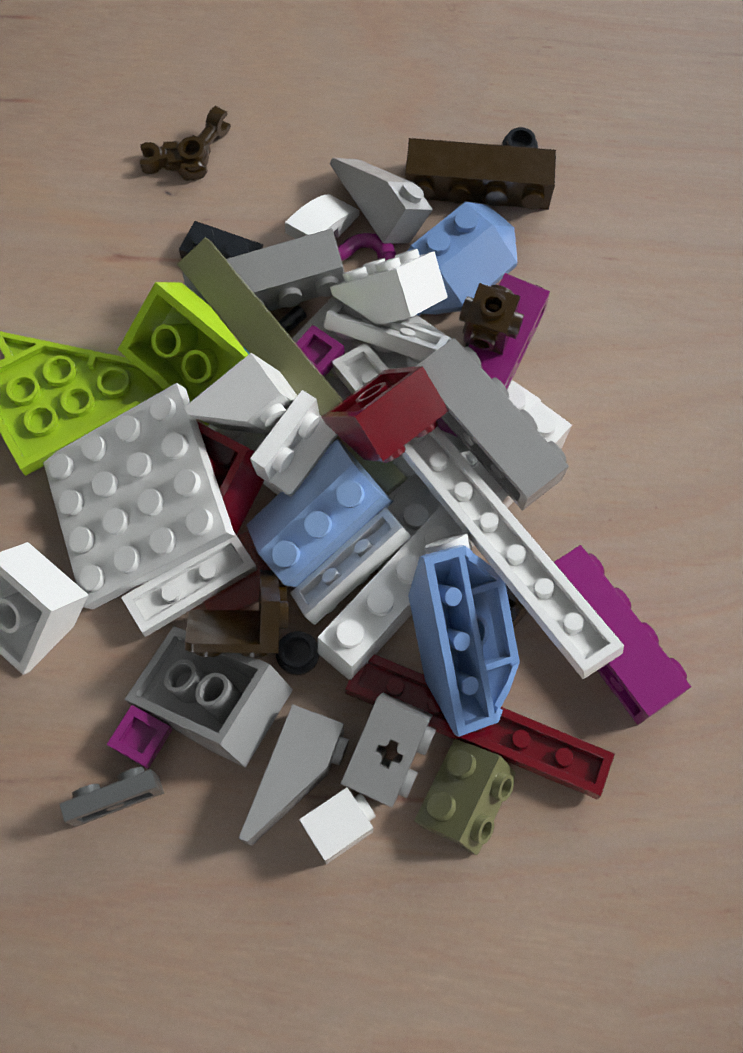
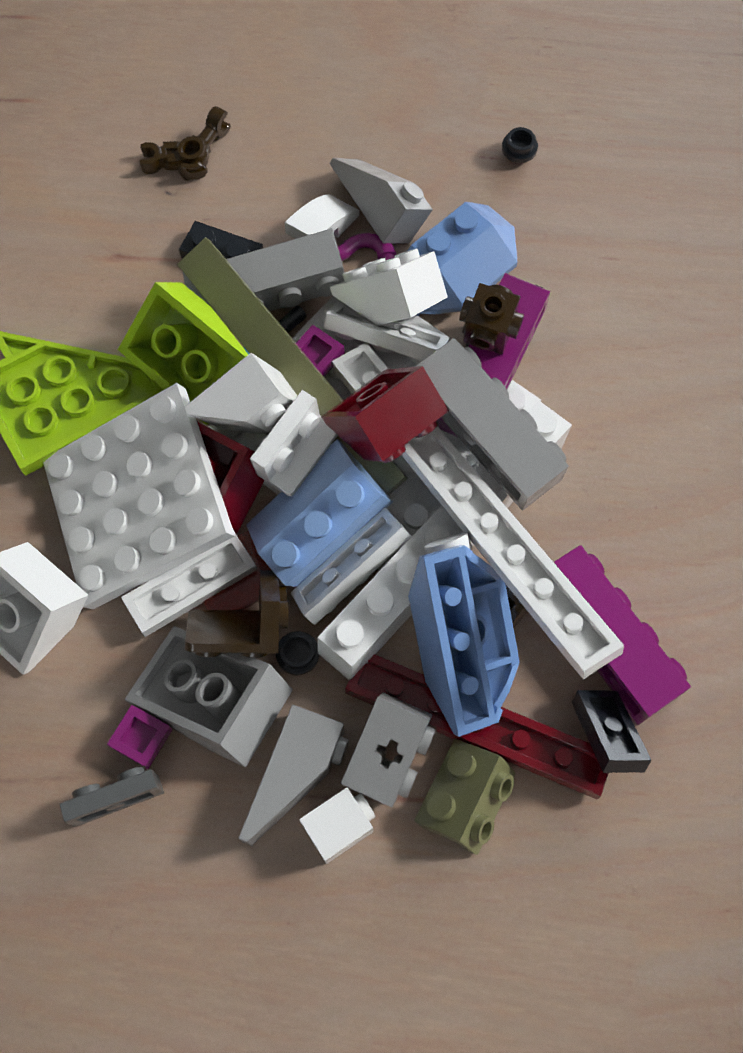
dark brown brick [405,138,556,210] -> none
none -> black plate [571,690,652,773]

